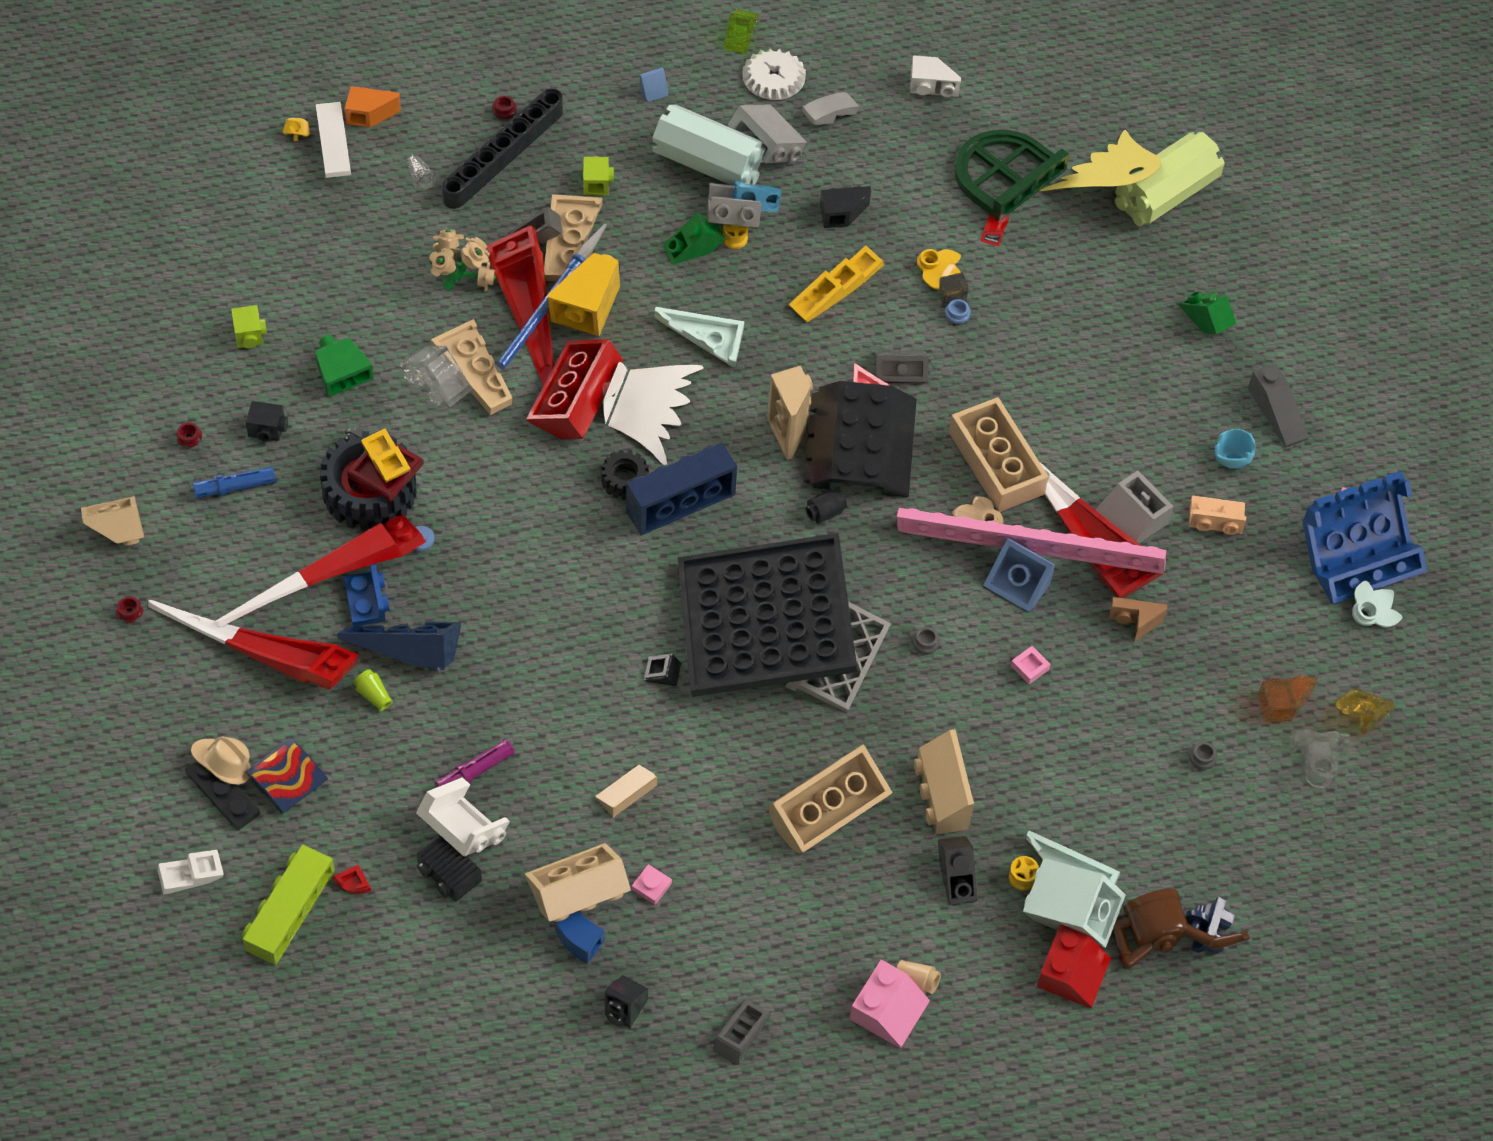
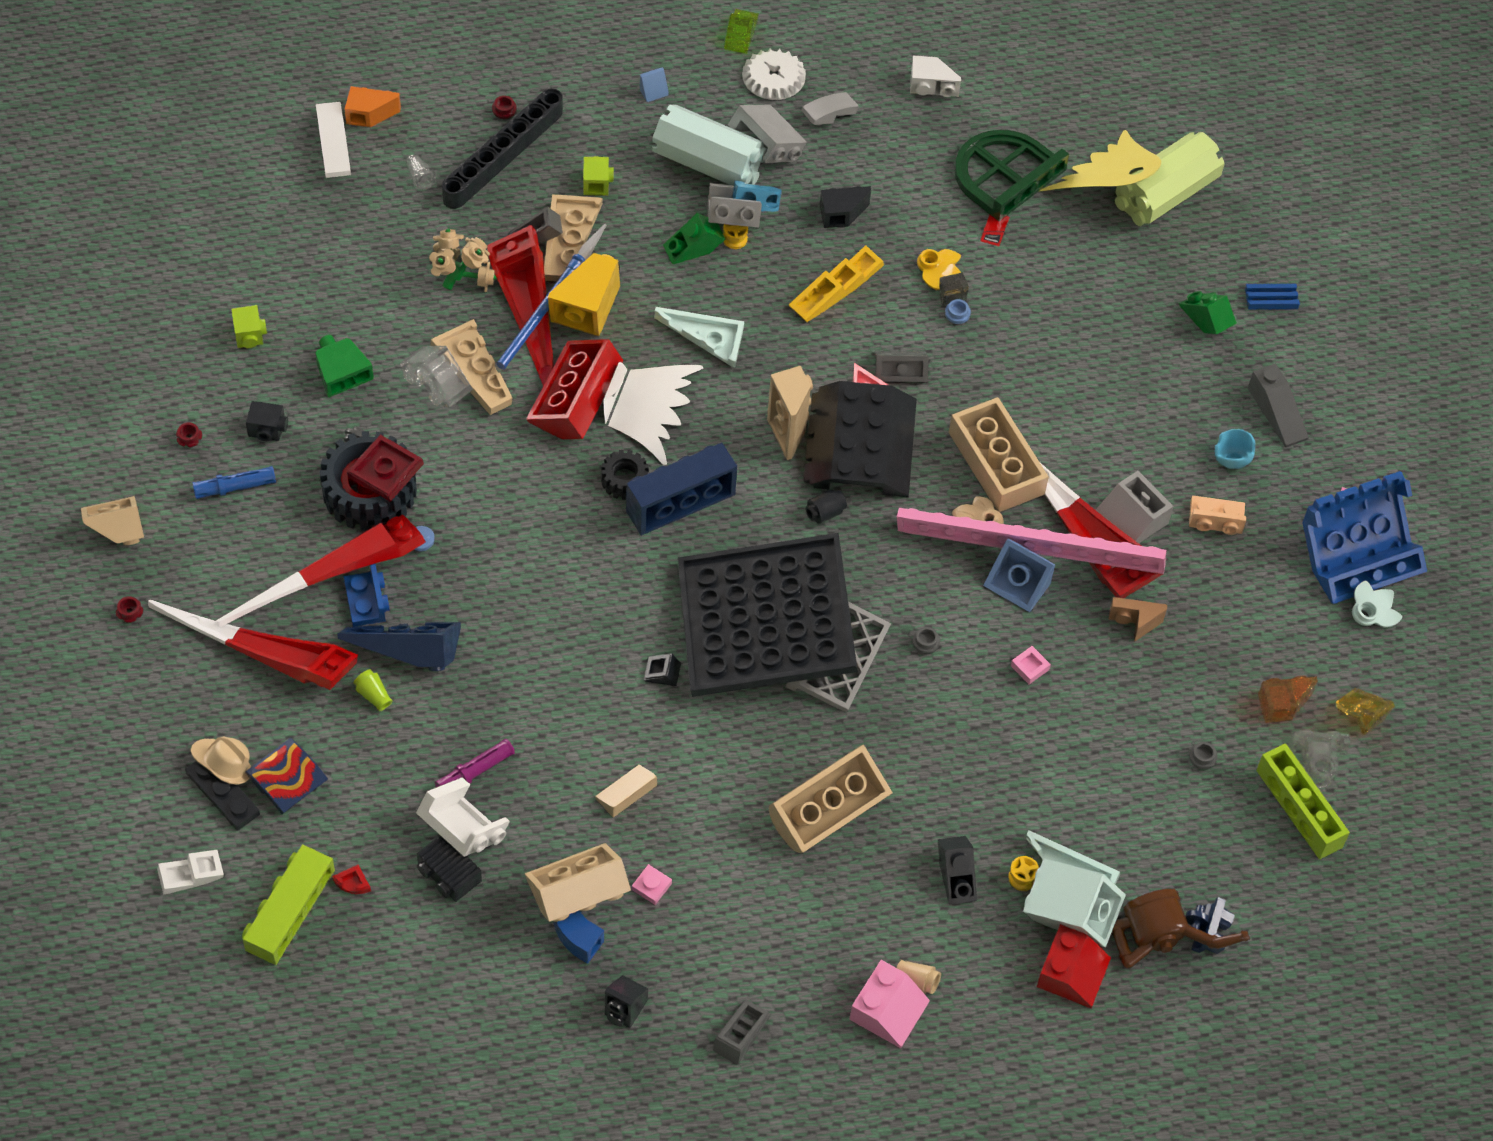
yellow piece [283,118,310,141] -> none
yellow slope [361,429,410,482] -> none
tan slope [914,729,974,834] -> none
none -> blue tile [1245,284,1300,310]
none -> lime brick [1256,743,1350,860]

